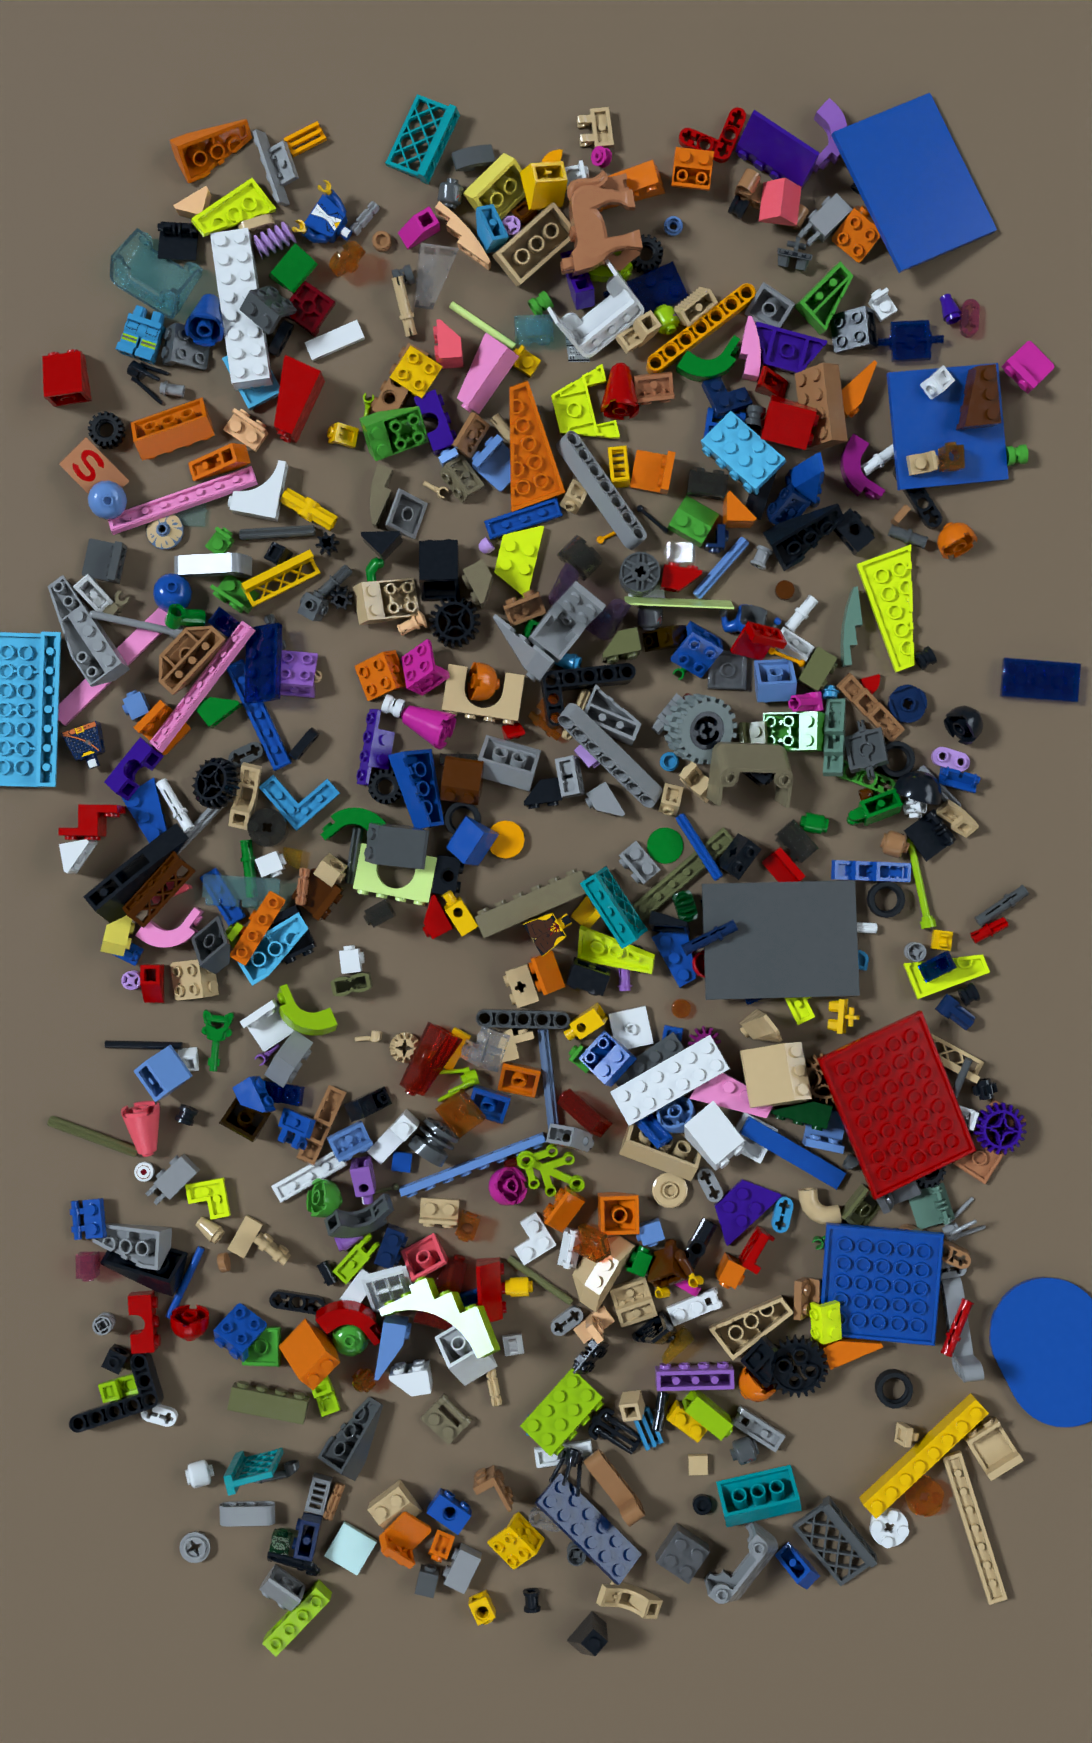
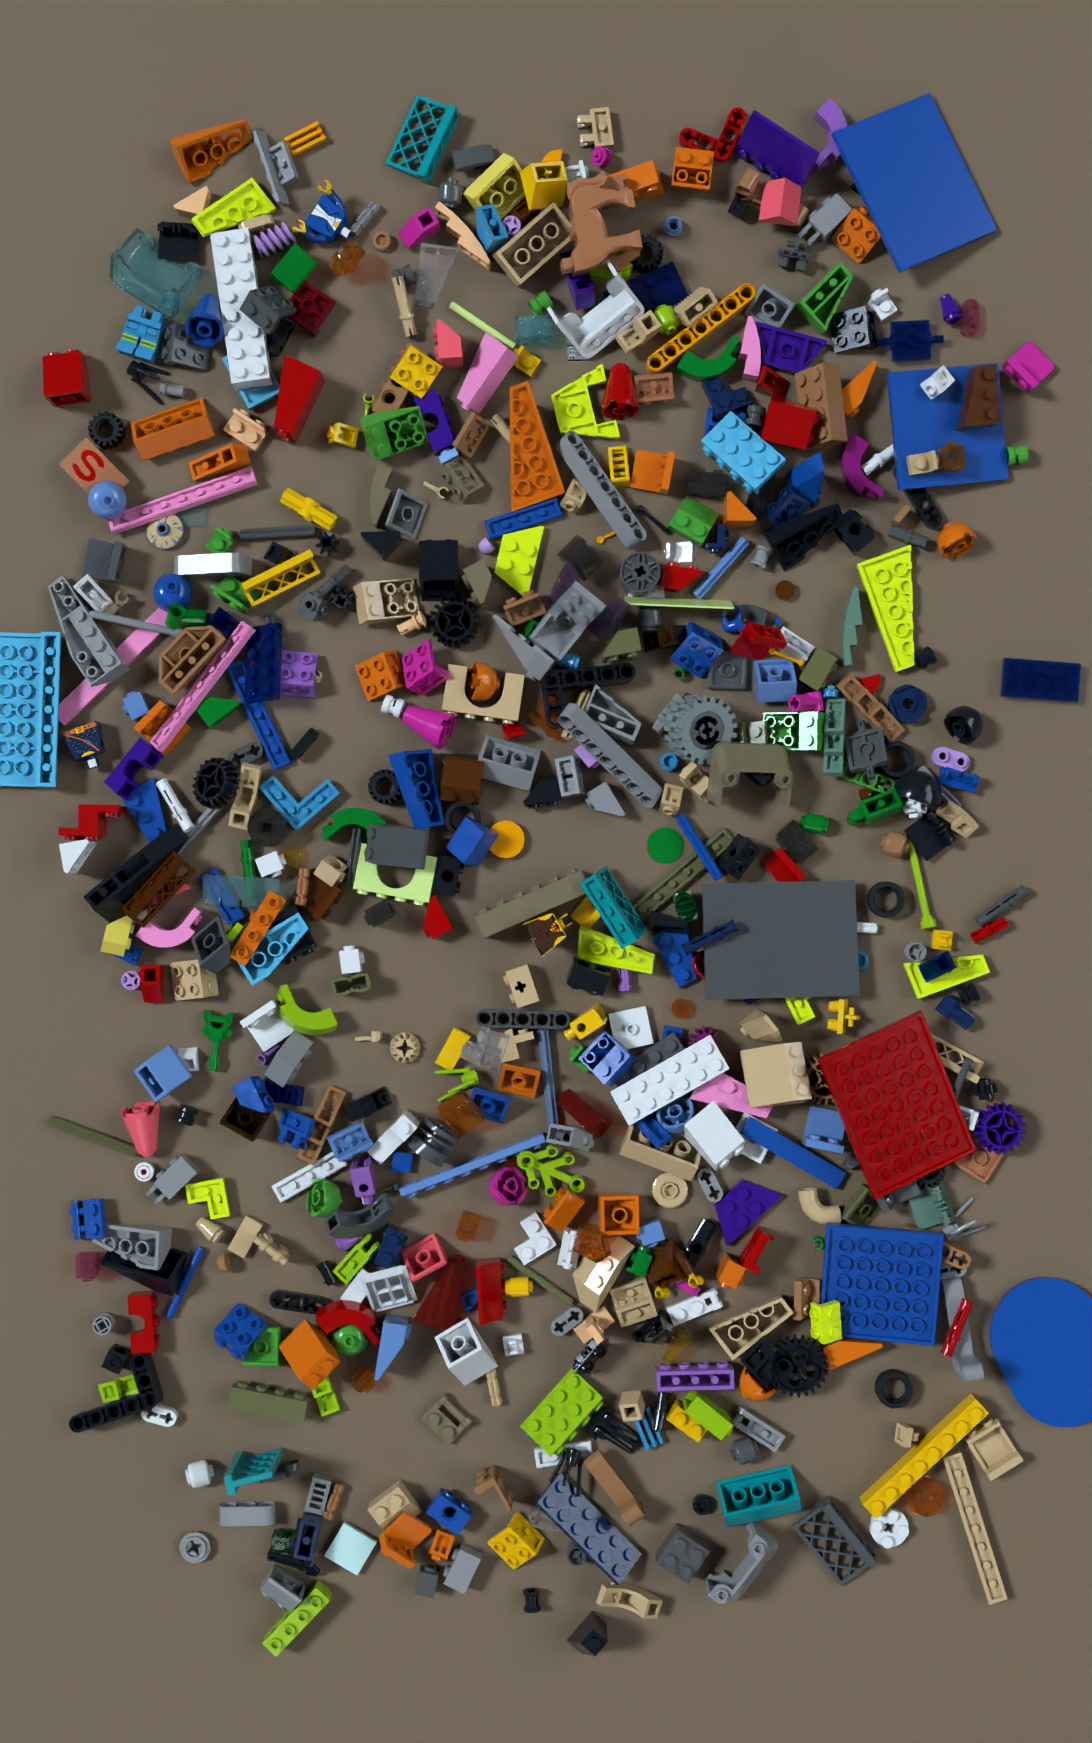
black bar [105,1040,183,1050] -> none
red cylinder [170,1305,209,1341] -> none
white arch [228,460,288,522] -> none
white tile [304,320,365,362] -> none
dark grey wedge [318,1396,383,1481] -> none
dark purple bracket [356,709,395,786] -> none
green arm [365,557,384,582] -> none
arch [379,1276,501,1359] -> none
white slope [389,1359,433,1396] -> none
clear red slope [399,1022,463,1096] -> none
tan bracket [419,1197,459,1228] -> none
yellow torso [441,890,478,937] -> none
yellow brick [468,1590,496,1626] -> none
medium blue bracket [472,434,510,492] -> none
orange slope [528,950,565,995] -> none
light grey bracket [618,841,660,885] -> none
tan tile [688,1454,708,1475] -> none
dark green slope [770,1100,834,1131] -> none
dark azure beam [771,1196,793,1233] -> none
blue slope [775,1542,820,1590] -> none
white pin [784,595,818,632] -> none
blue slope [831,860,911,882] -> none

